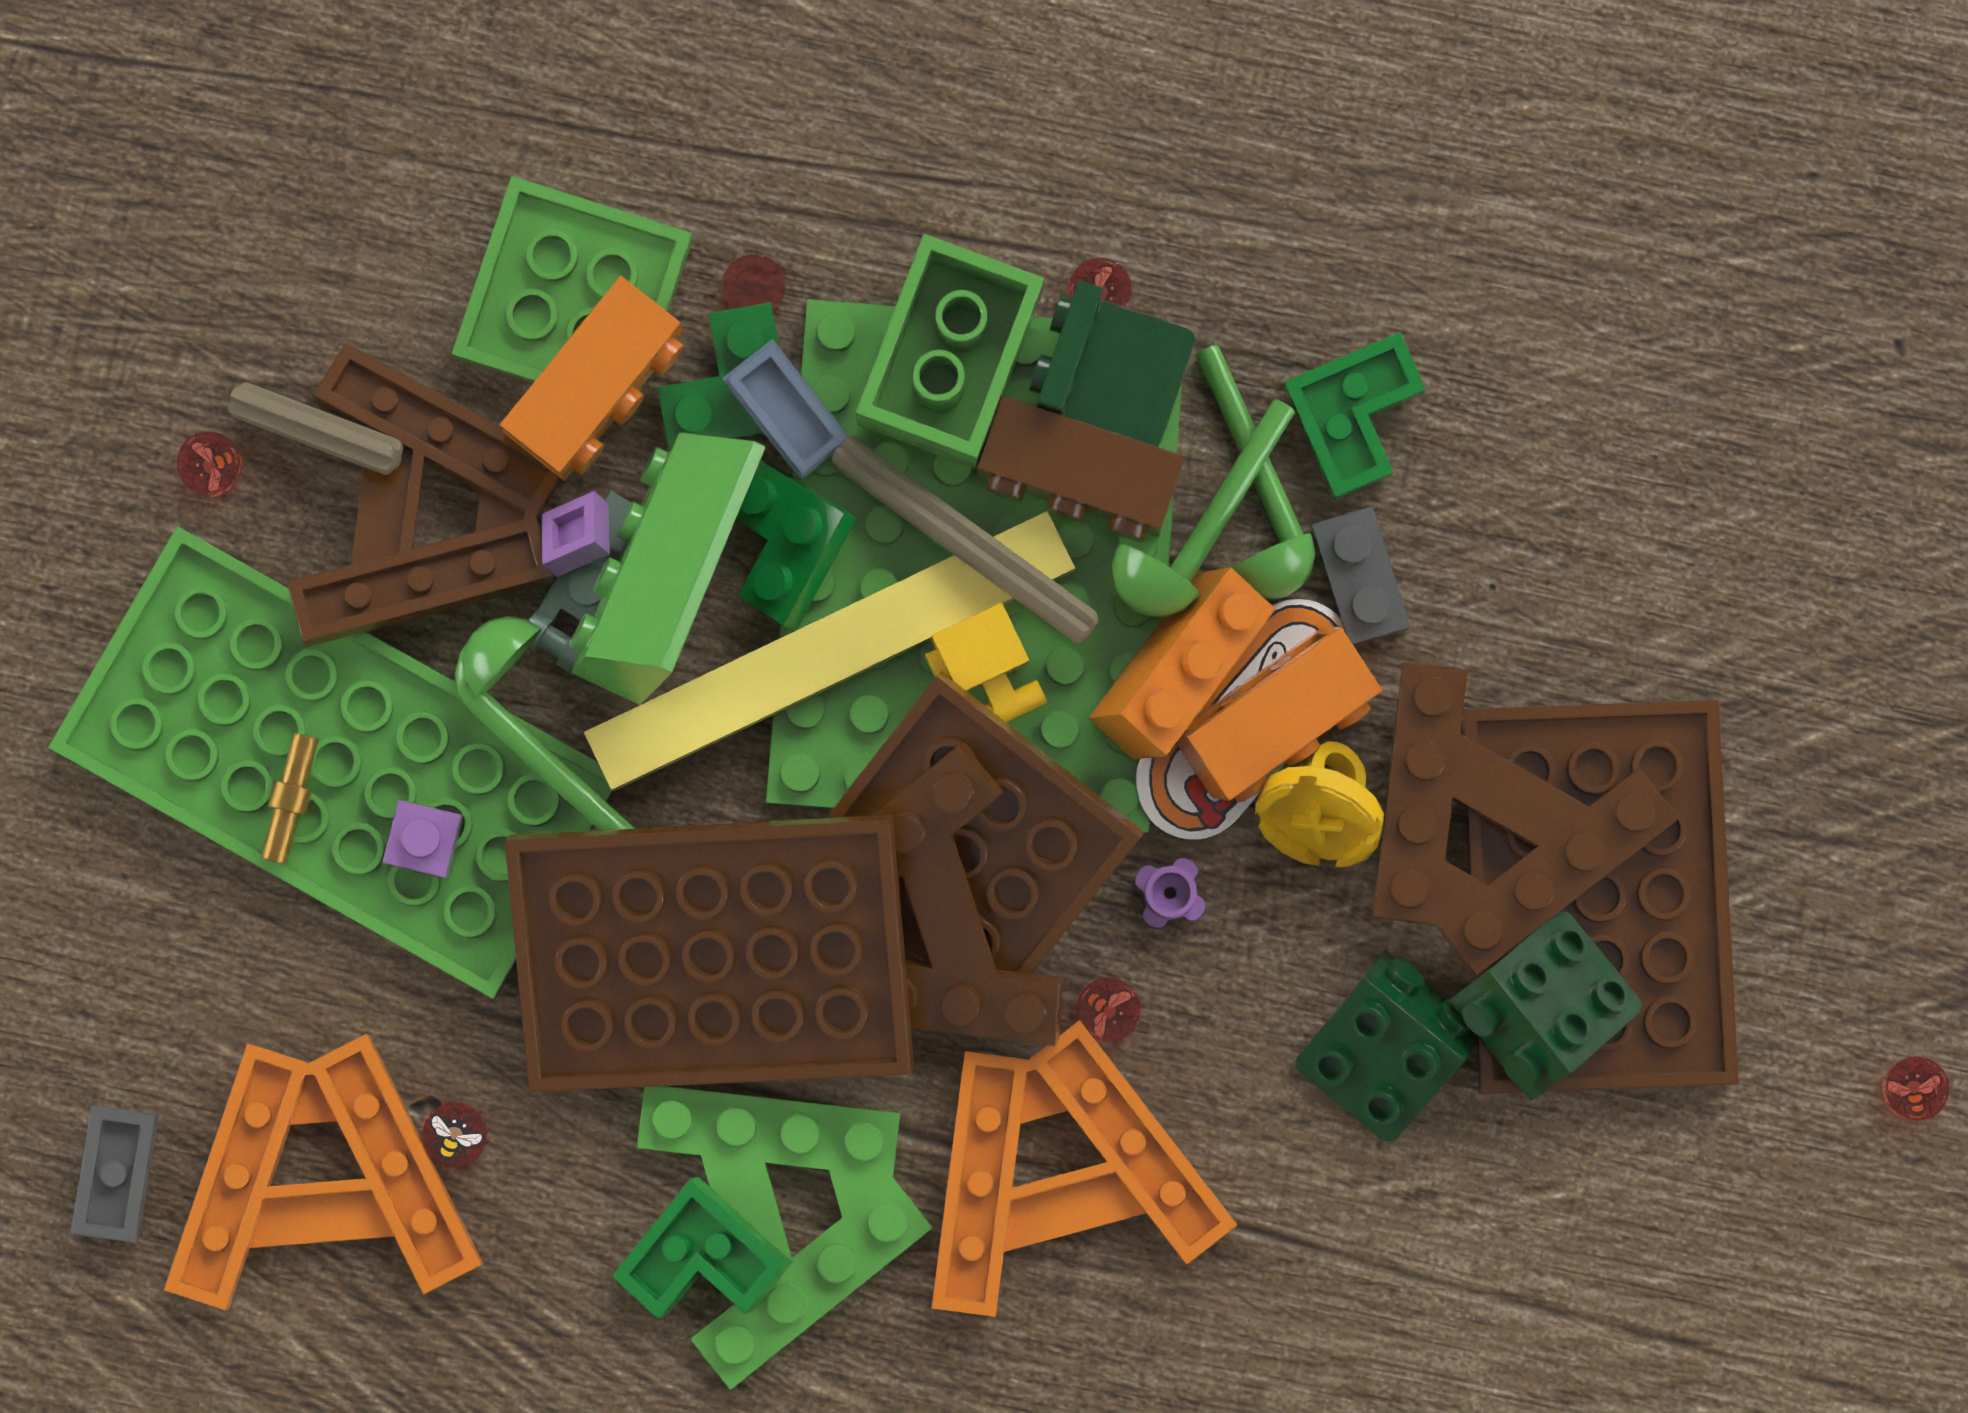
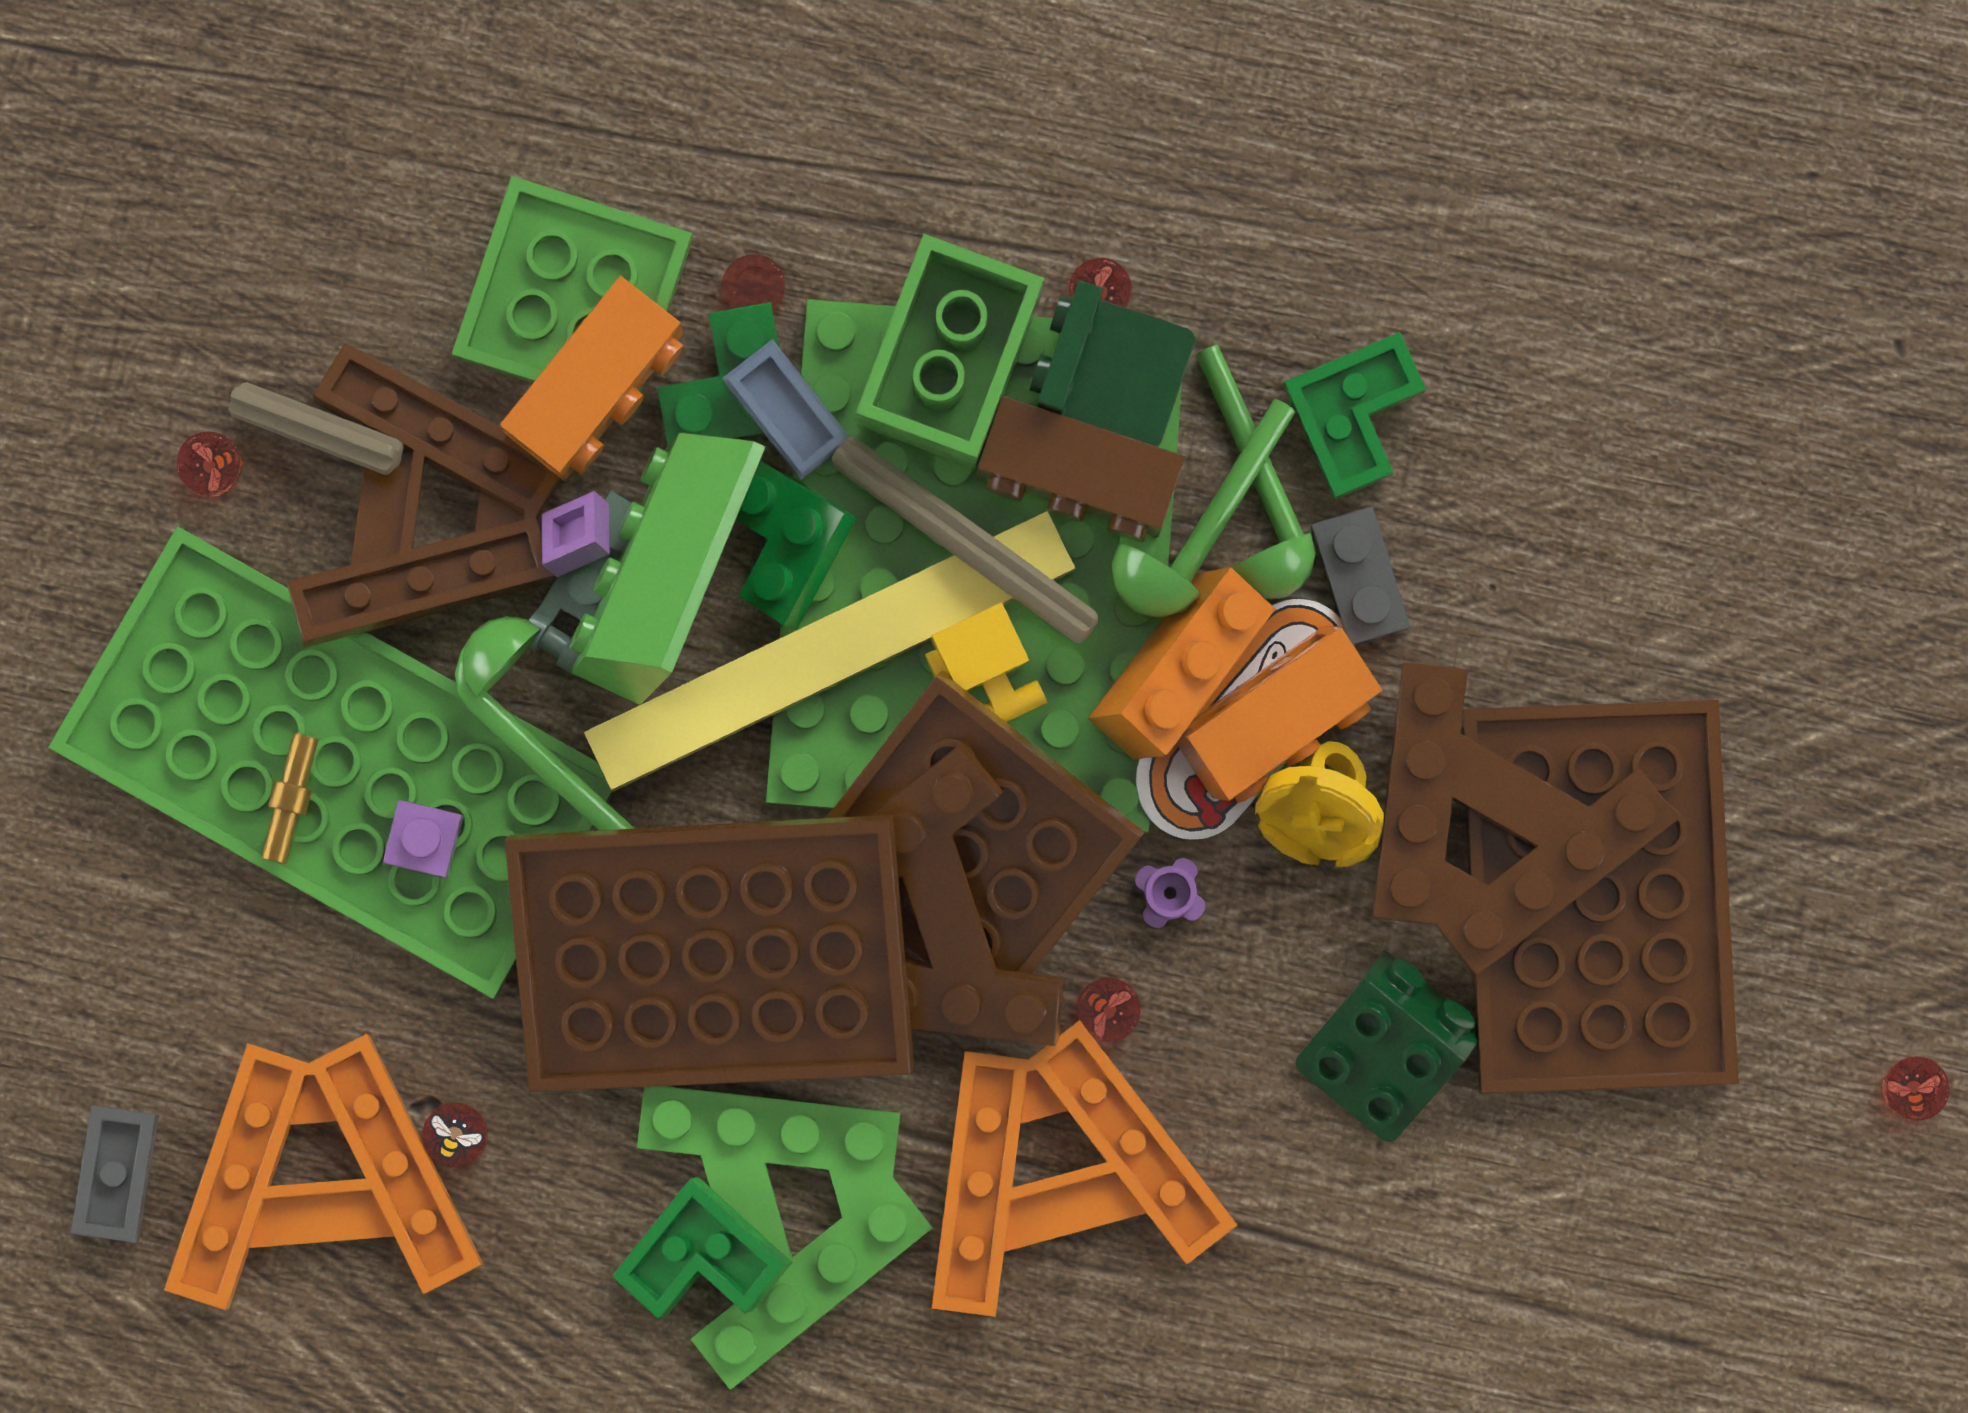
dark green bracket [1449,911,1642,1101] -> none

